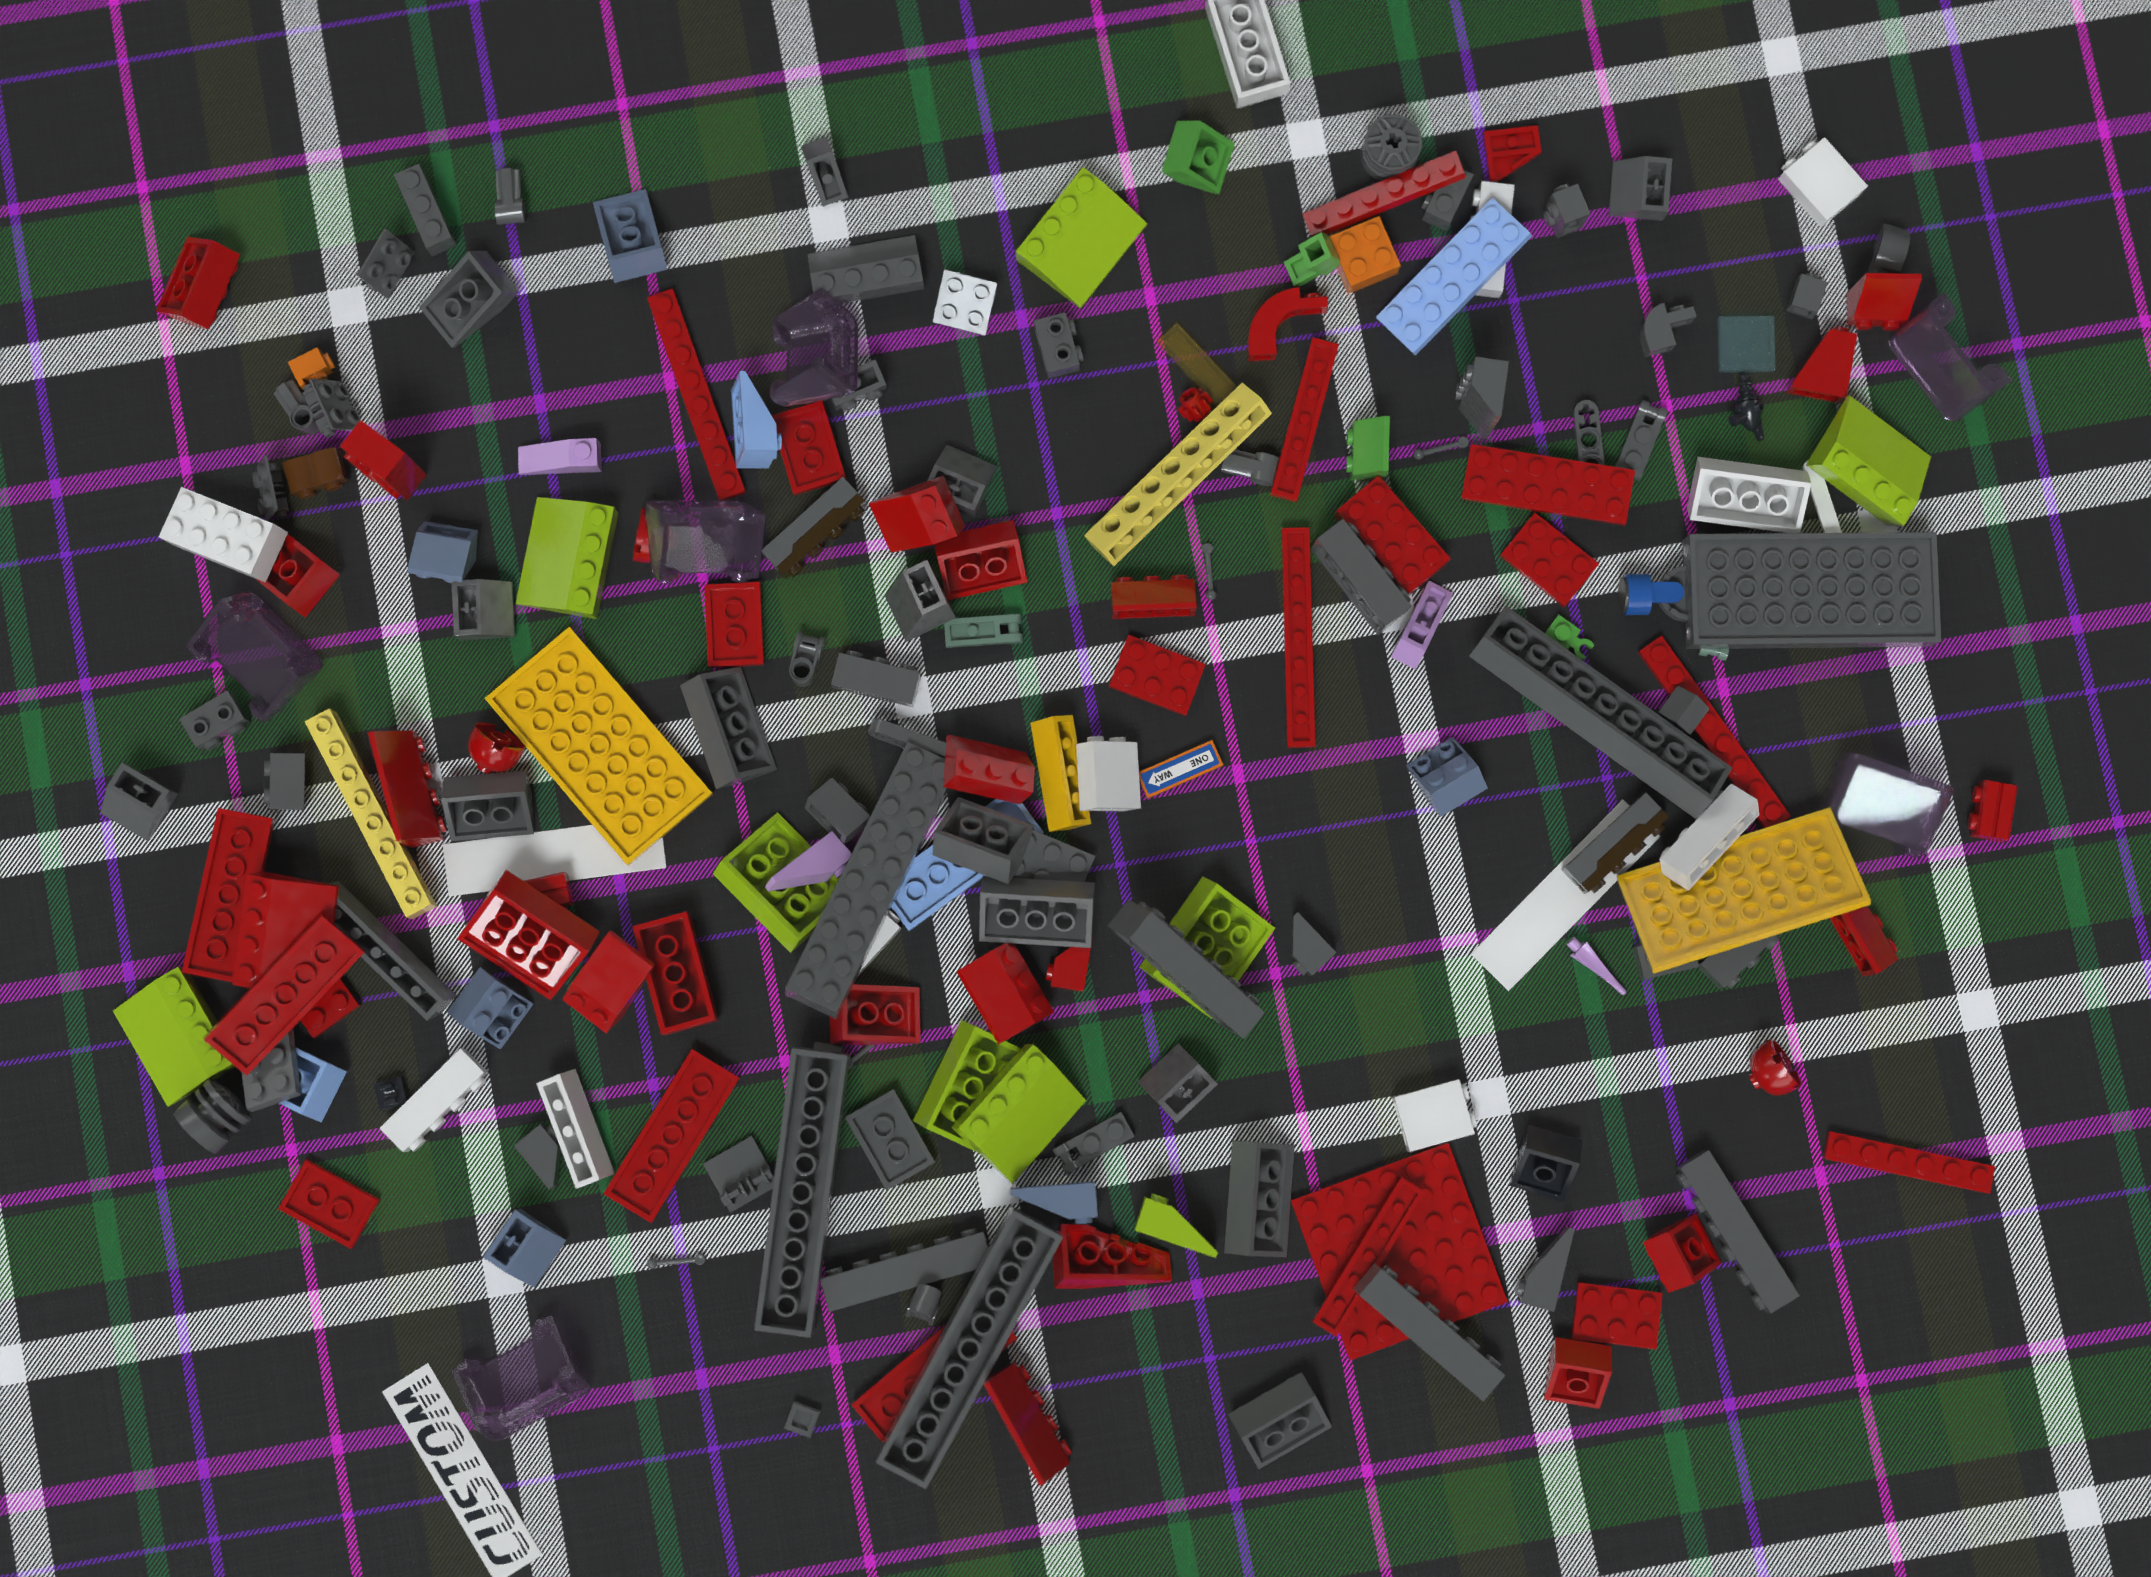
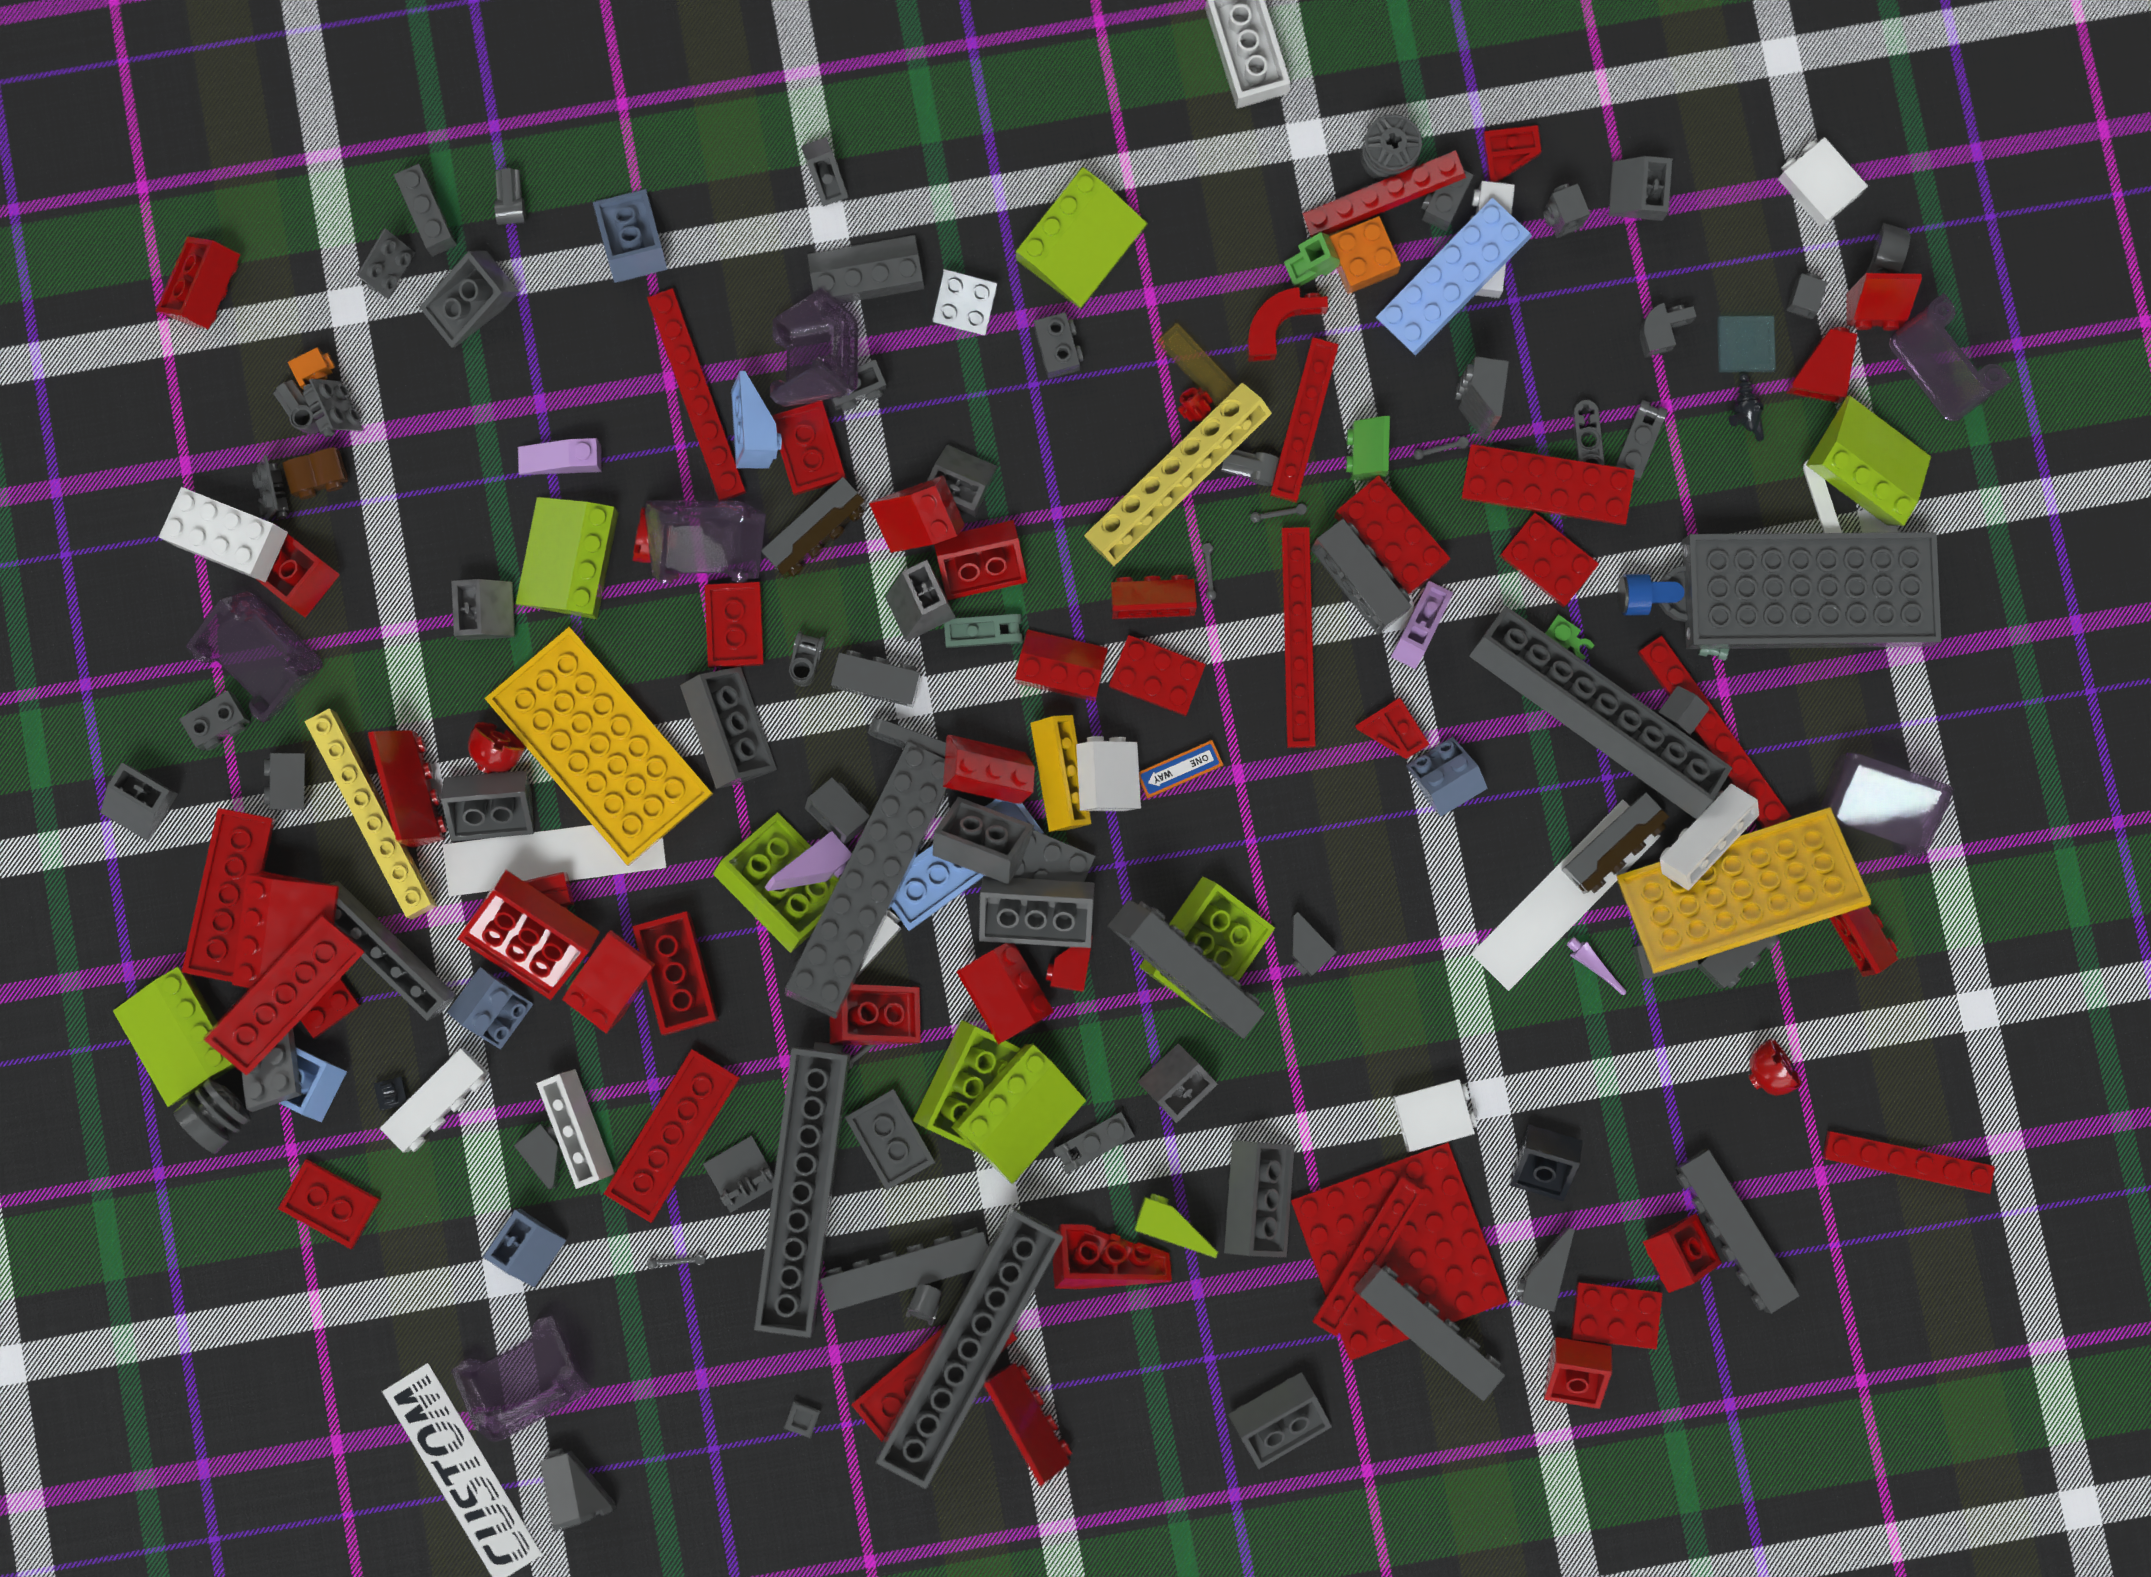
red brick [340,420,427,500] -> none
sand blue slope [407,521,478,583] -> none
sand blue slope [1010,1181,1098,1224] -> none
bright green slope [1161,121,1235,194] -> none
white brick [1687,457,1811,533] -> none
red brick [1967,780,2018,842] -> none
none -> dark grey slope [540,1448,616,1532]
none -> red slope [1015,630,1108,702]
none -> dark grey hinge [1250,504,1307,523]
none -> red wing [1355,698,1430,759]

